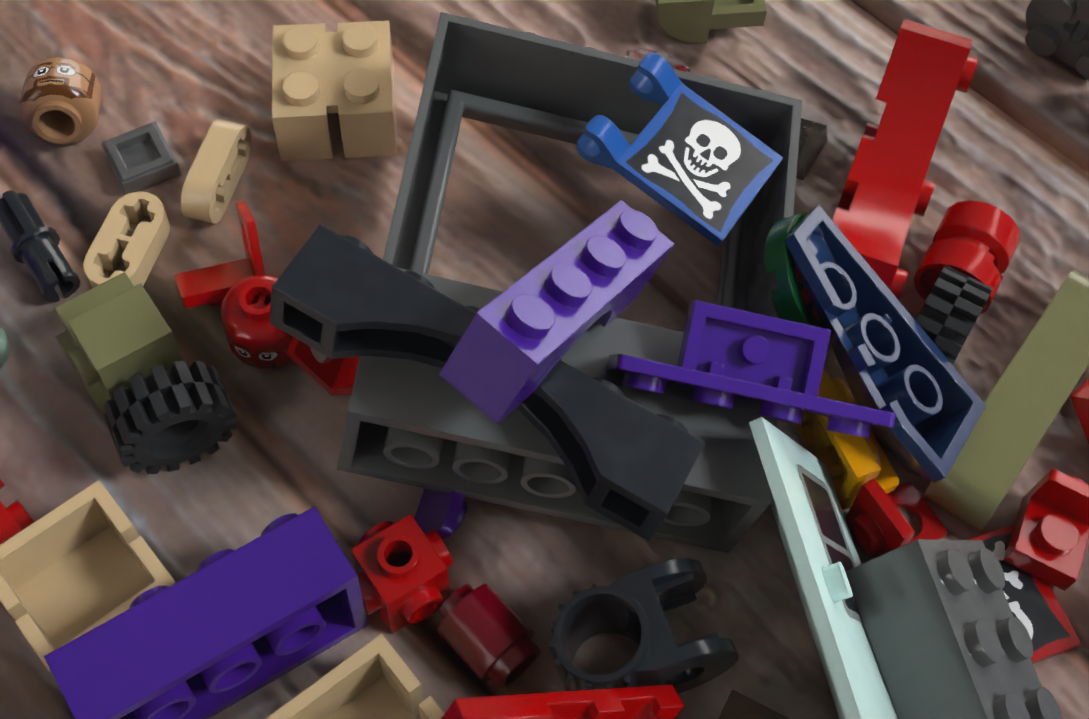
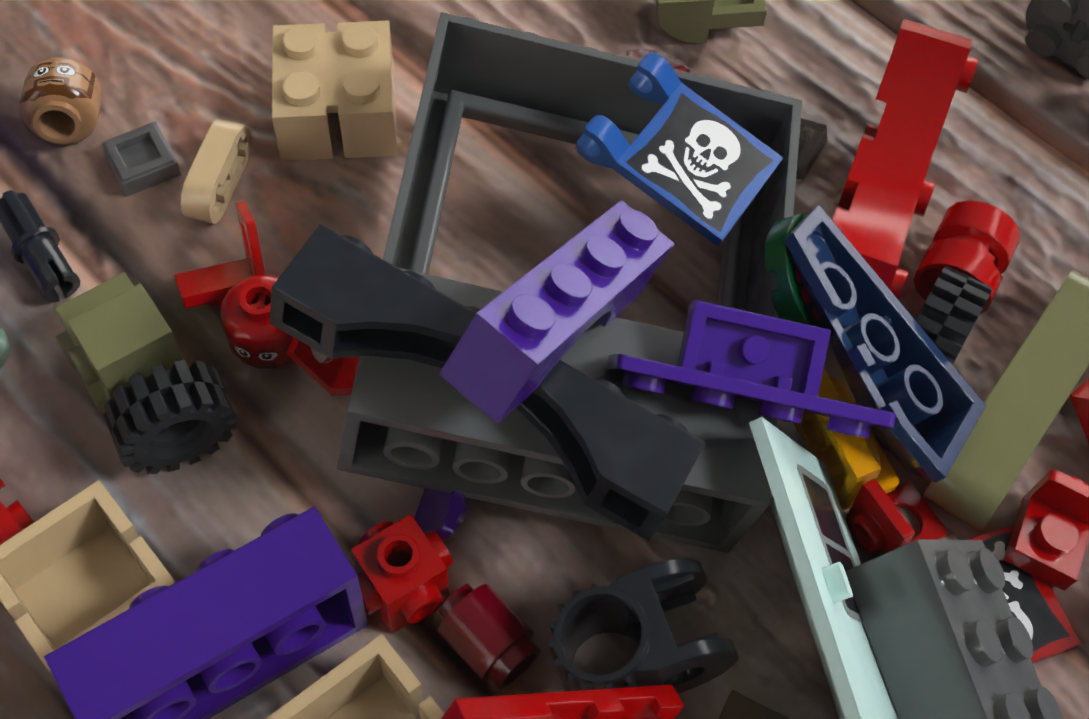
tan beam [83,191,170,288] -> none

